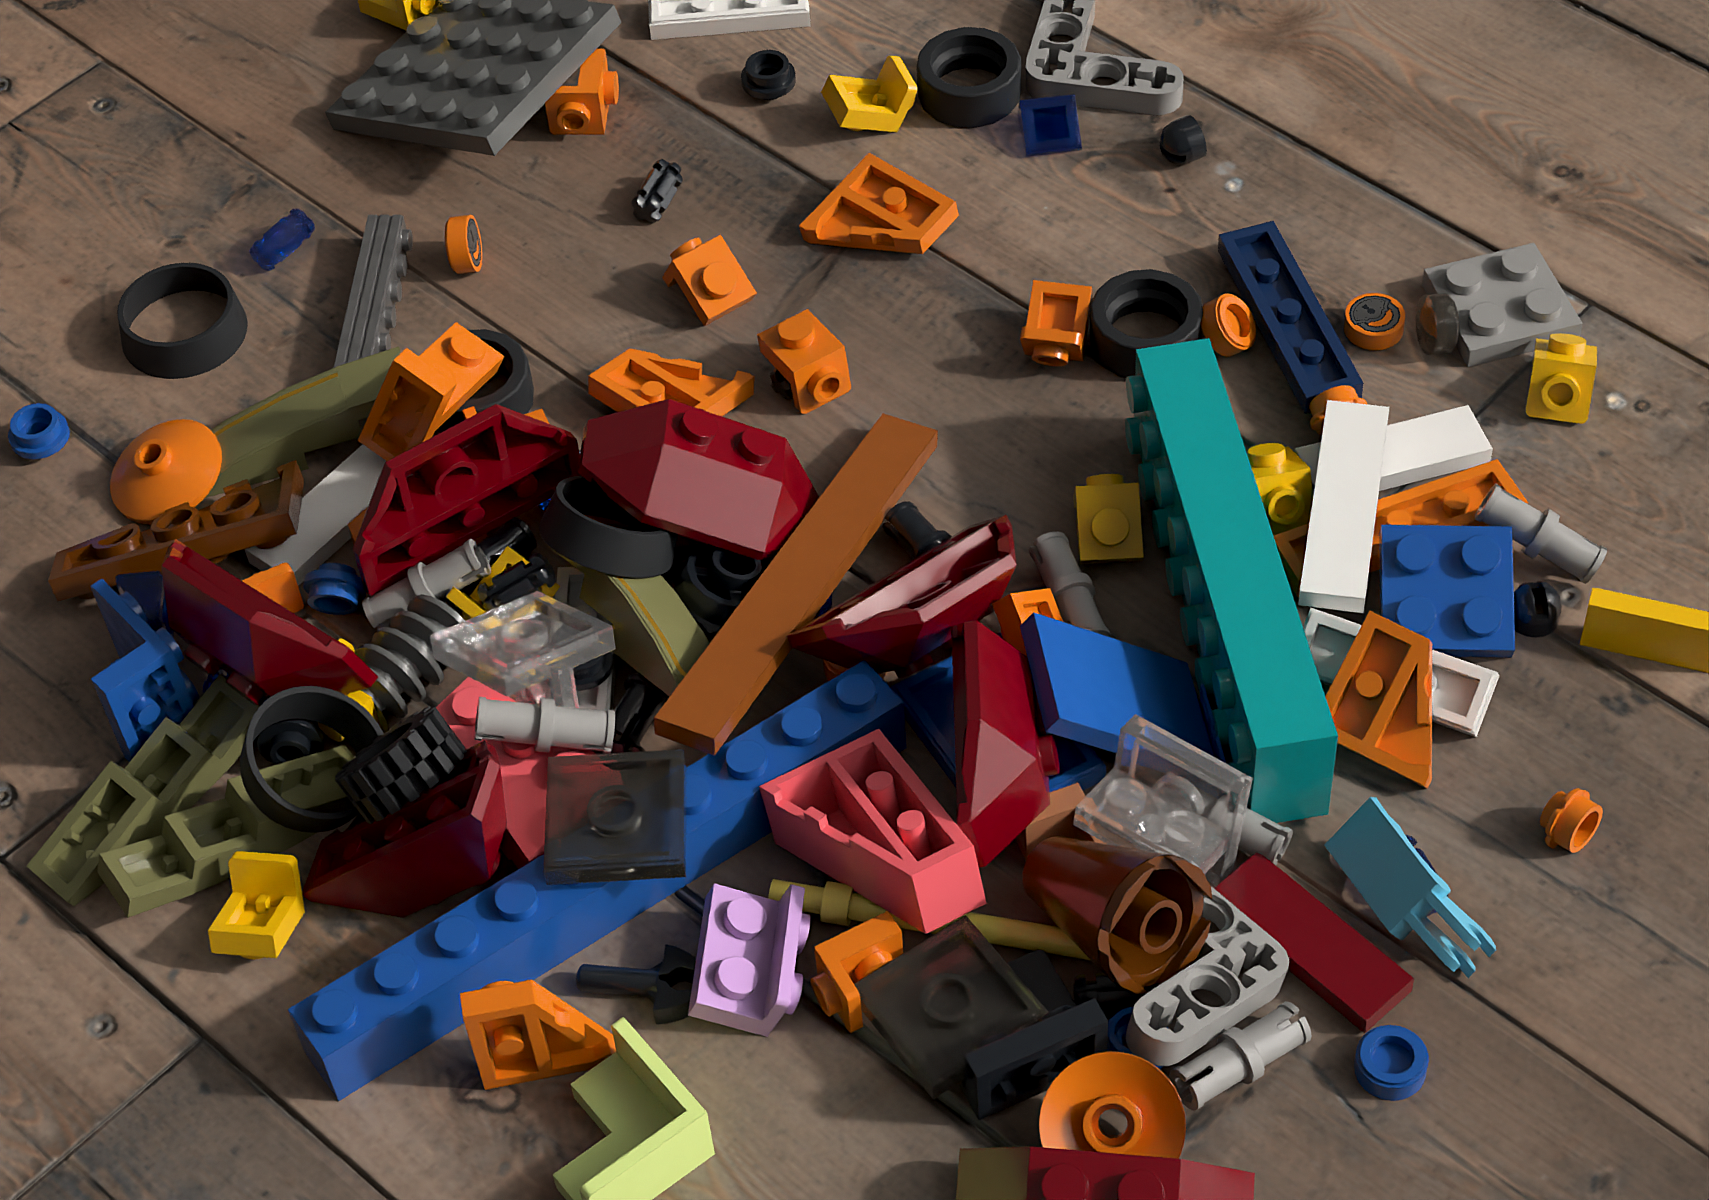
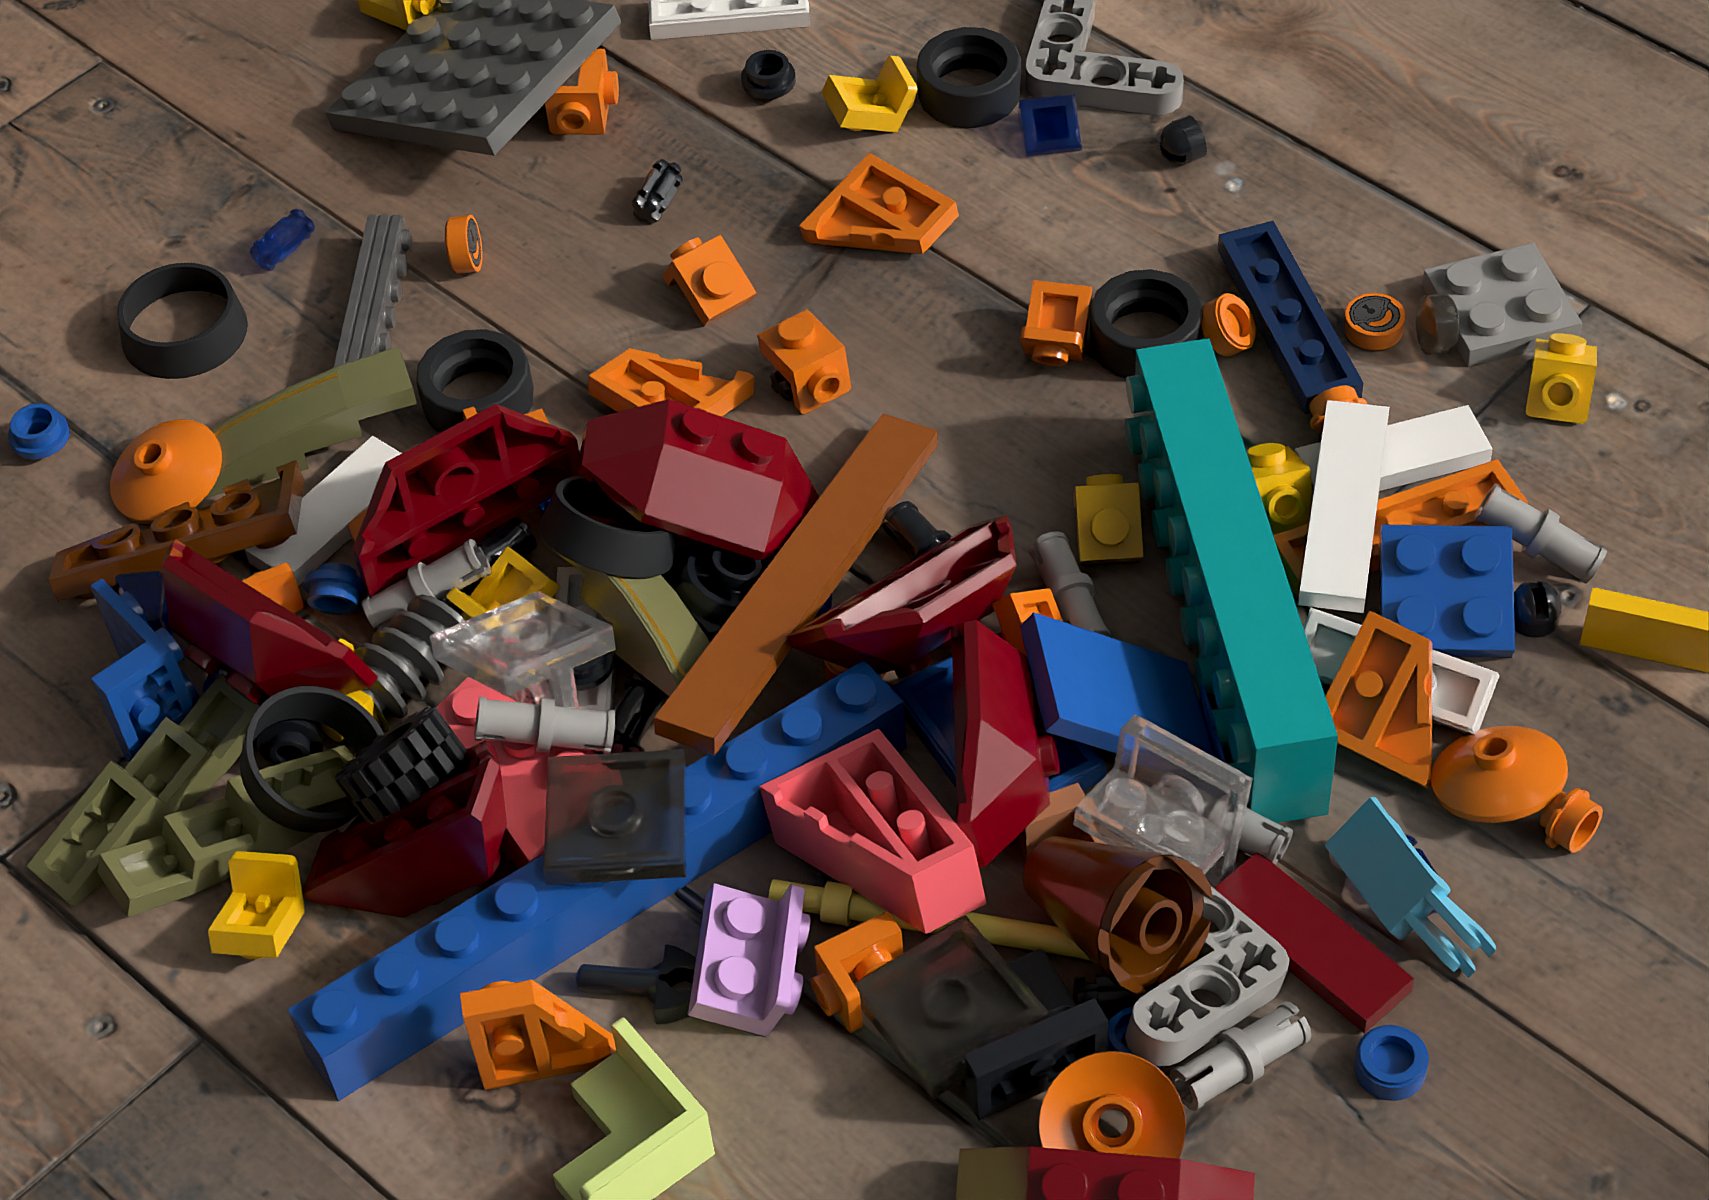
orange bracket [358,322,504,461] -> none
black piece [477,553,557,617] -> none
none -> orange dish [1431,726,1568,823]

